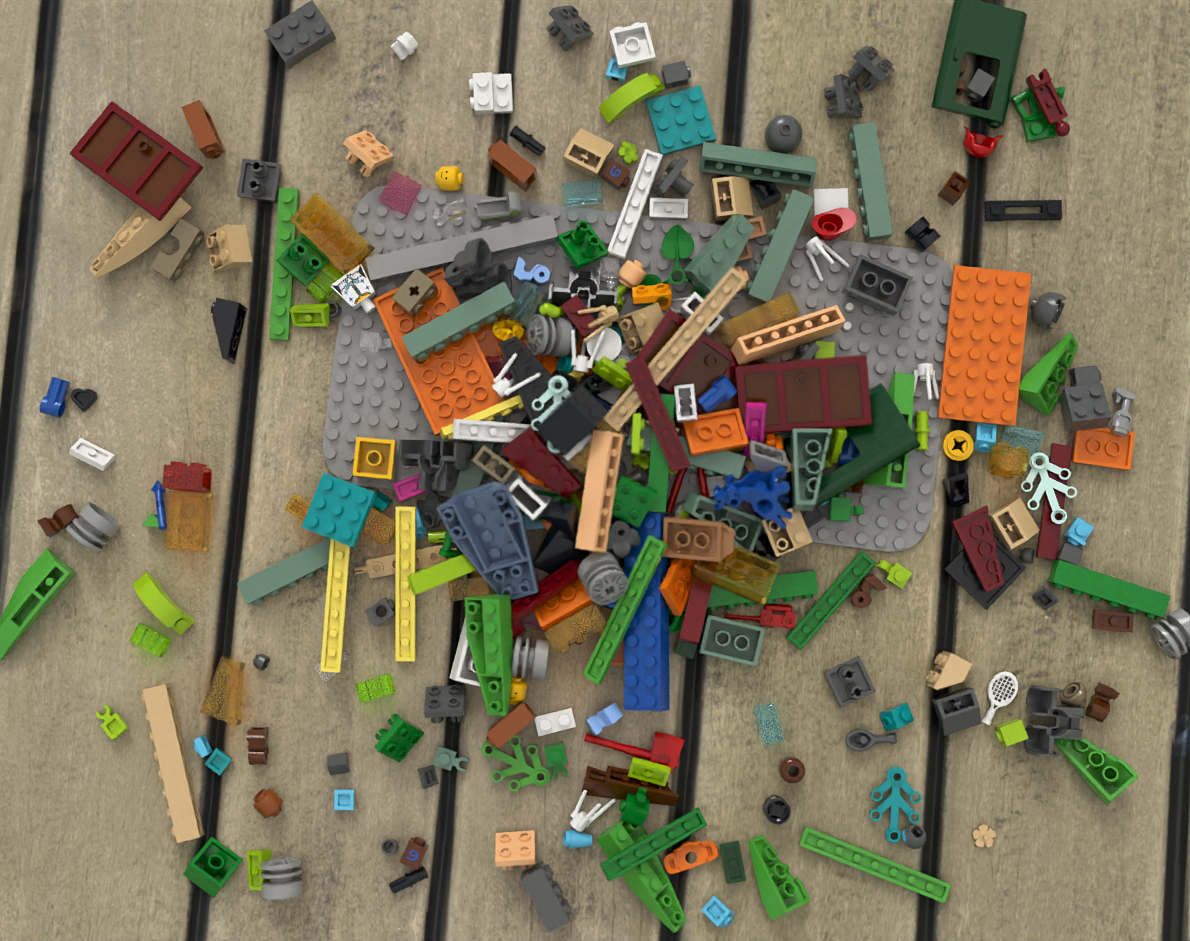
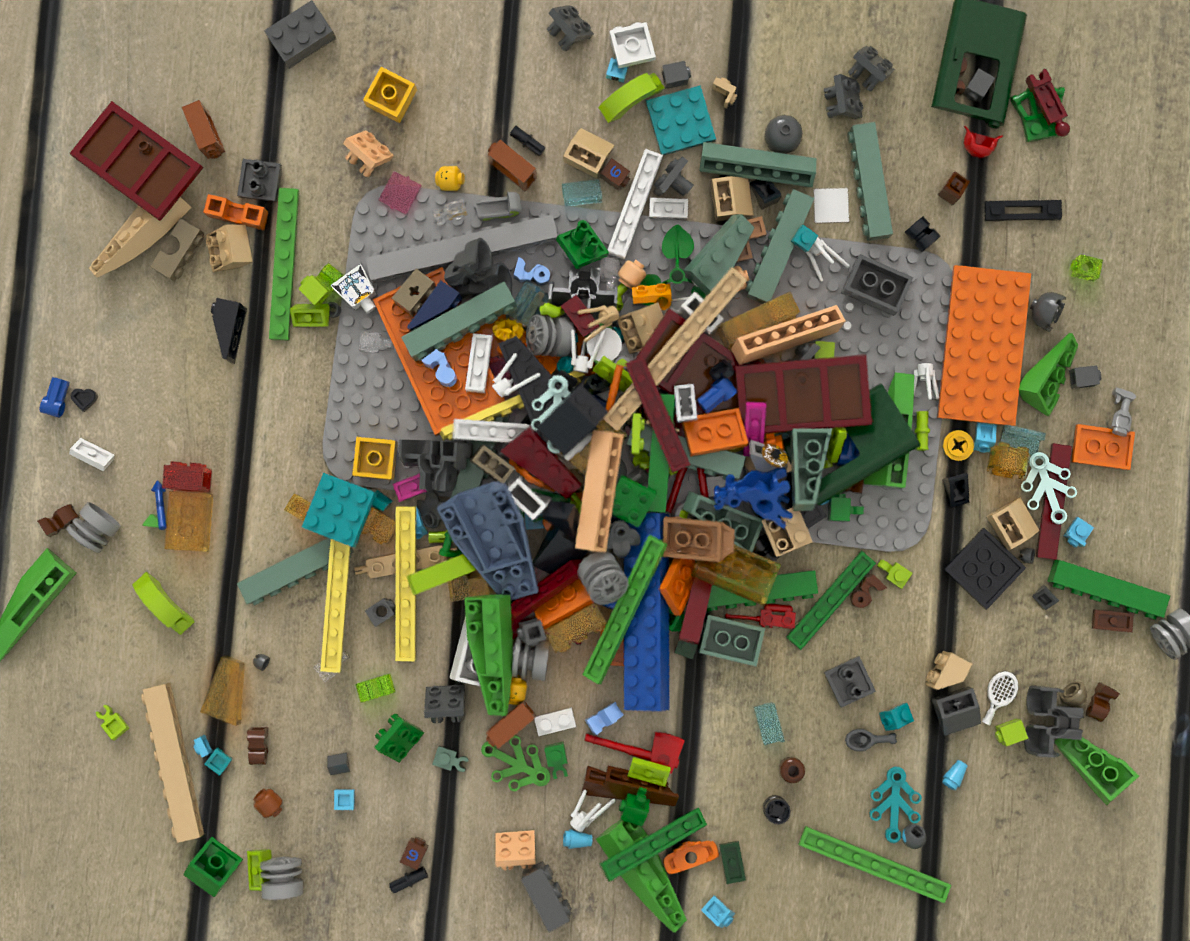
clear neon green axle [130,623,172,657] -> none
green plate [276,232,331,287] -> none
clear yellow brick [290,192,375,274] -> none
dark grey hinge [381,839,398,855] -> none
white piece [391,32,418,60] -> none
dark grey slope [417,765,439,789] -> none
white plate [469,72,513,115] -> none
lime plant [617,141,638,164] -> none
bright green wedge [748,835,811,921] -> none
red piece [811,208,857,241] -> none
dark red wing [951,505,1004,592] -> none
tan plant [972,824,996,848] -> none
dark grey slope [1057,542,1083,565] -> none
dark grey brick [1059,383,1112,432] -> none
none -> orange arch [203,194,269,230]
none -> lime brick [298,275,332,306]
none -> yellow brick [363,67,417,124]
none -> dark blue slope [407,280,462,332]
none -> light blue leg [421,349,457,387]
none -> white tile [465,333,493,393]
none -> dark grey brick [517,618,546,646]
none -> orange piece [605,364,624,412]
none -> black tile [709,359,735,380]
none -> tan bracket [712,77,737,109]
none -> pearl gold piece [762,444,788,468]
none -> teal plate [791,225,819,252]
none -> medium azure cone [942,760,968,791]
none -> clear neon green brick [1070,255,1103,281]

